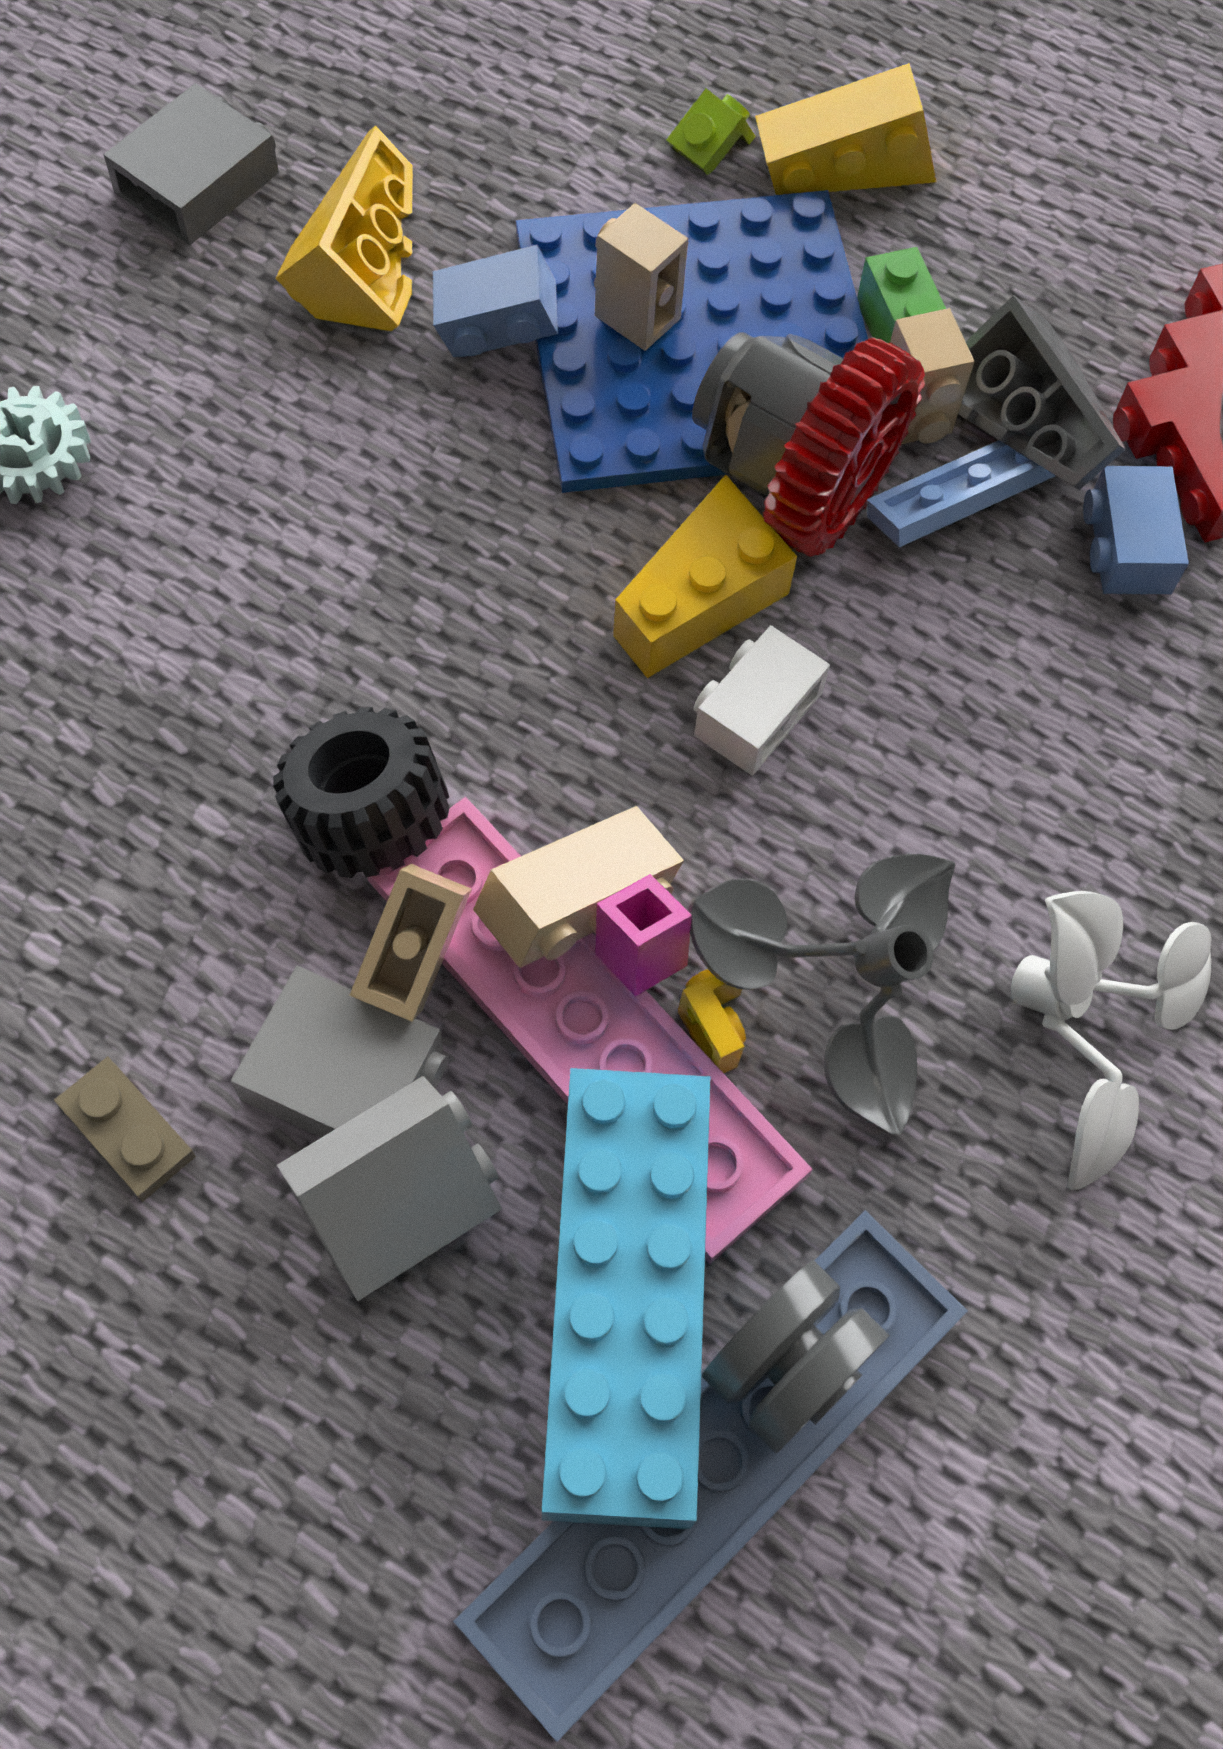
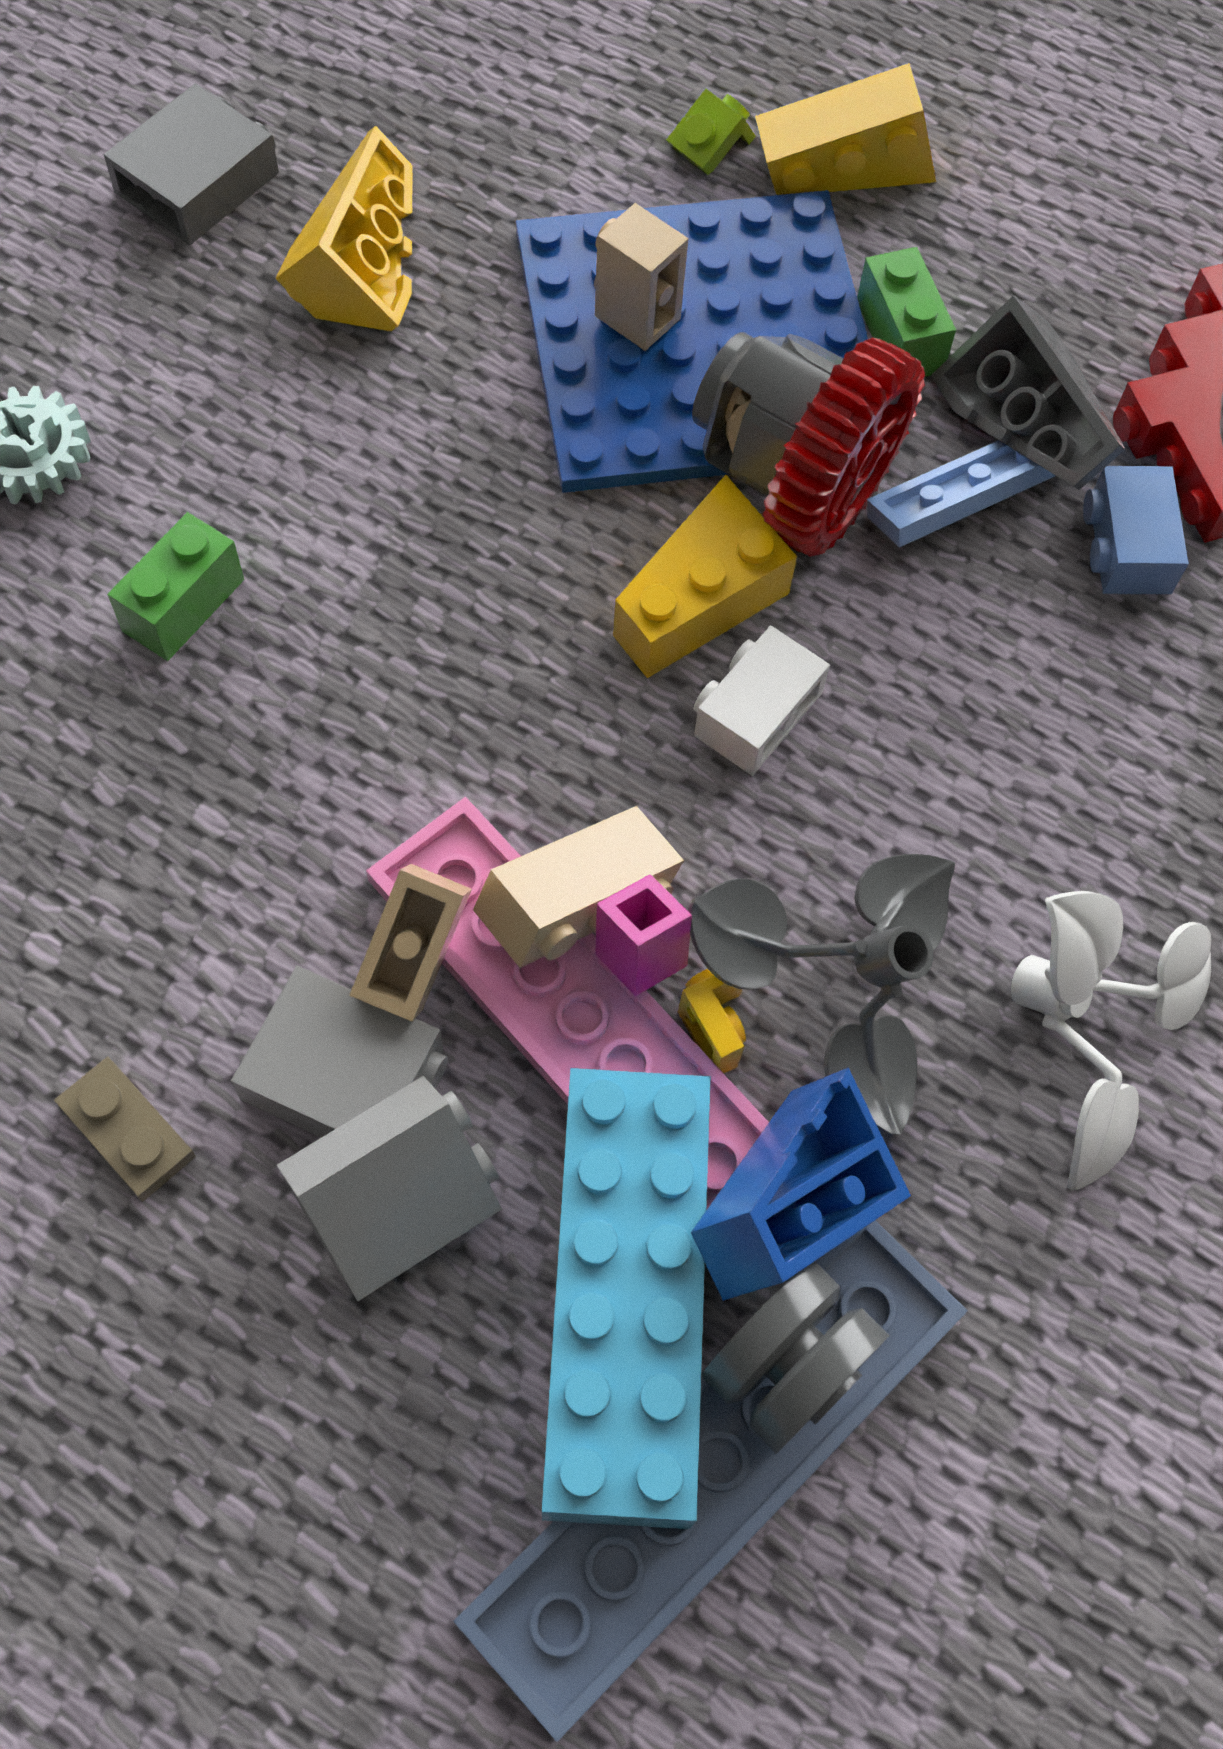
black tyre [273,707,450,878] -> none
medium blue brick [433,245,558,357] -> none
tan brick [890,308,975,444] -> none
none -> bright green brick [107,512,245,661]
none -> blue wedge [691,1067,911,1301]

